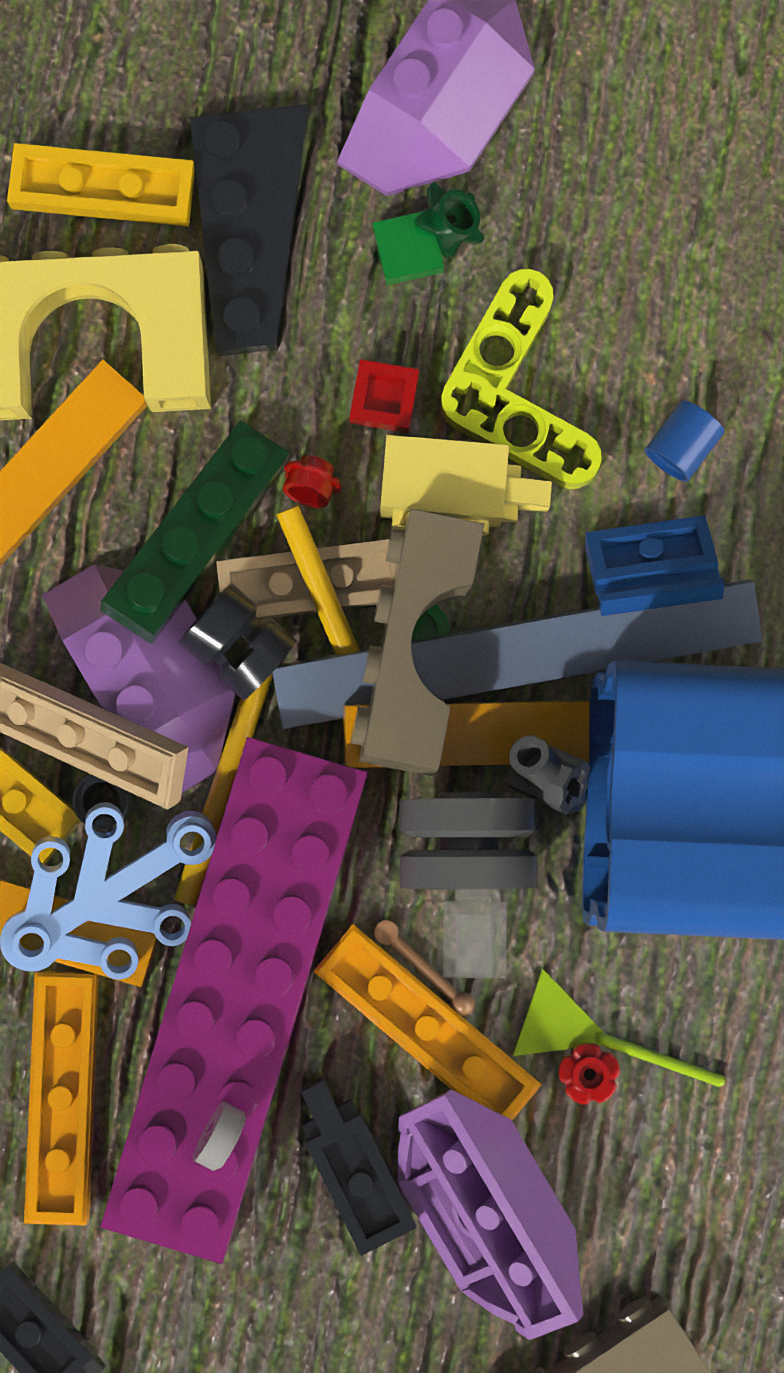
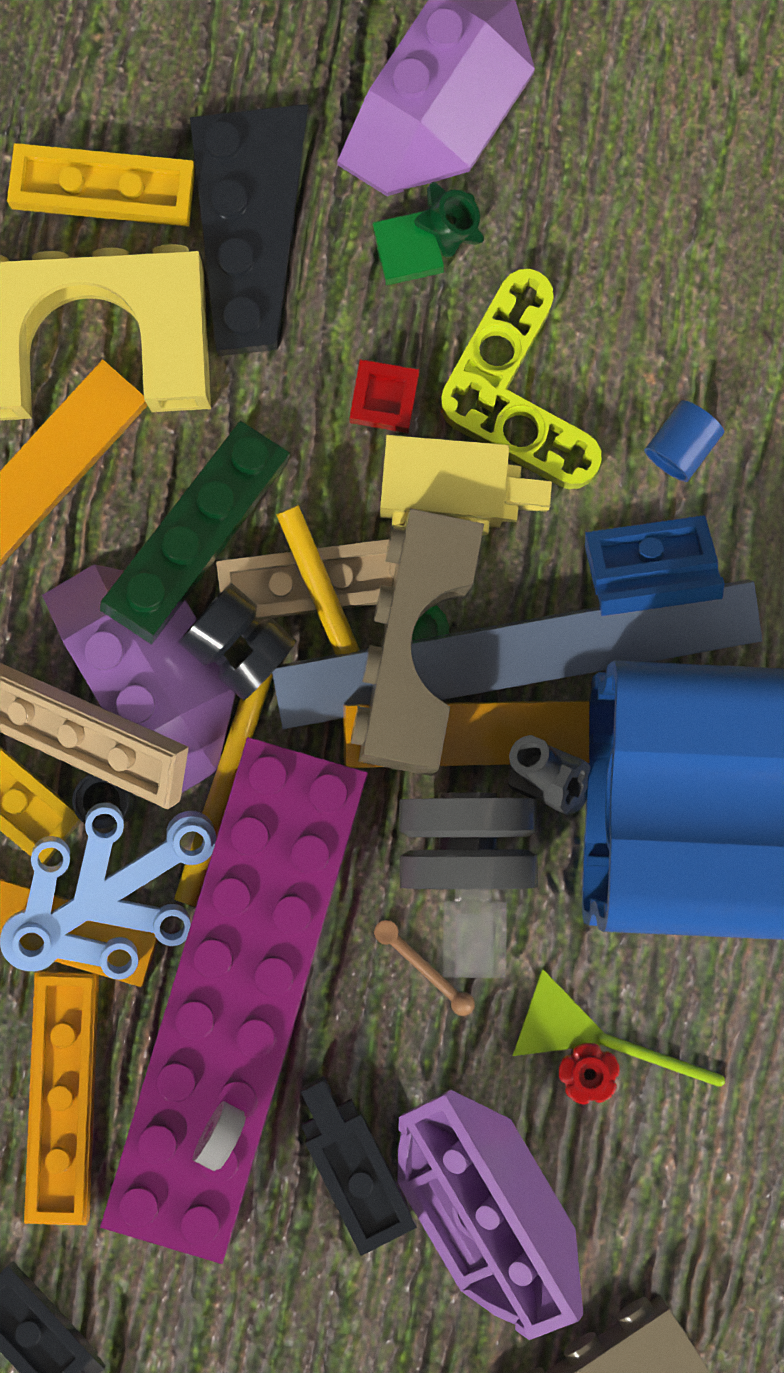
red plate [283,455,341,508] -> none
light orange tile [313,923,542,1120] -> none

